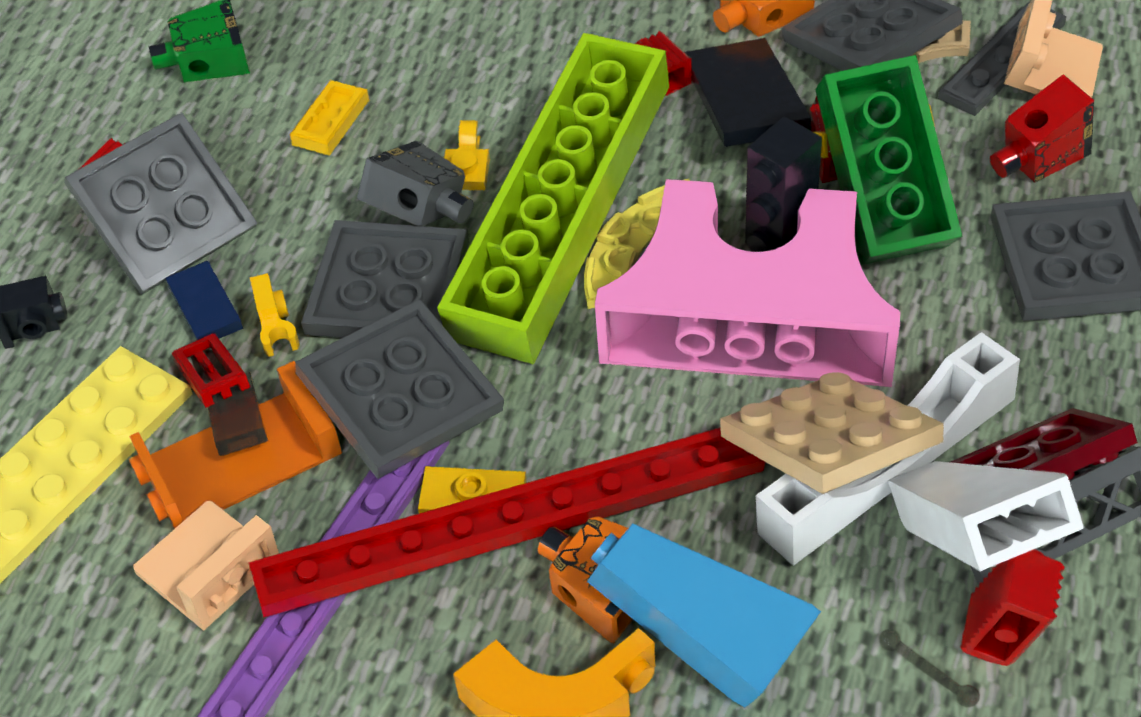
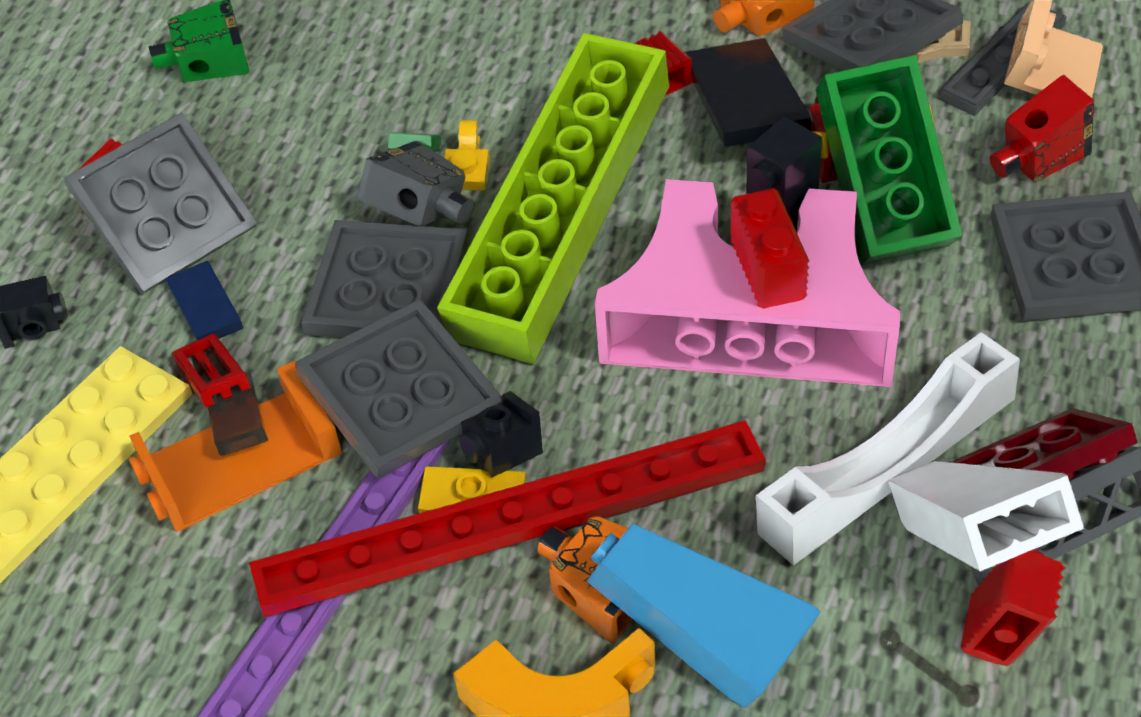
light nougat bracket [133,501,279,631] -> none
yellow plate [250,273,299,357] -> none
yellow plate [290,80,369,156] -> none
light yellow tile [584,178,690,309] -> none
tan plate [720,372,944,494] -> none
none -> tile [388,132,441,152]
none -> black brick [460,391,543,477]
none -> red brick [731,188,810,309]

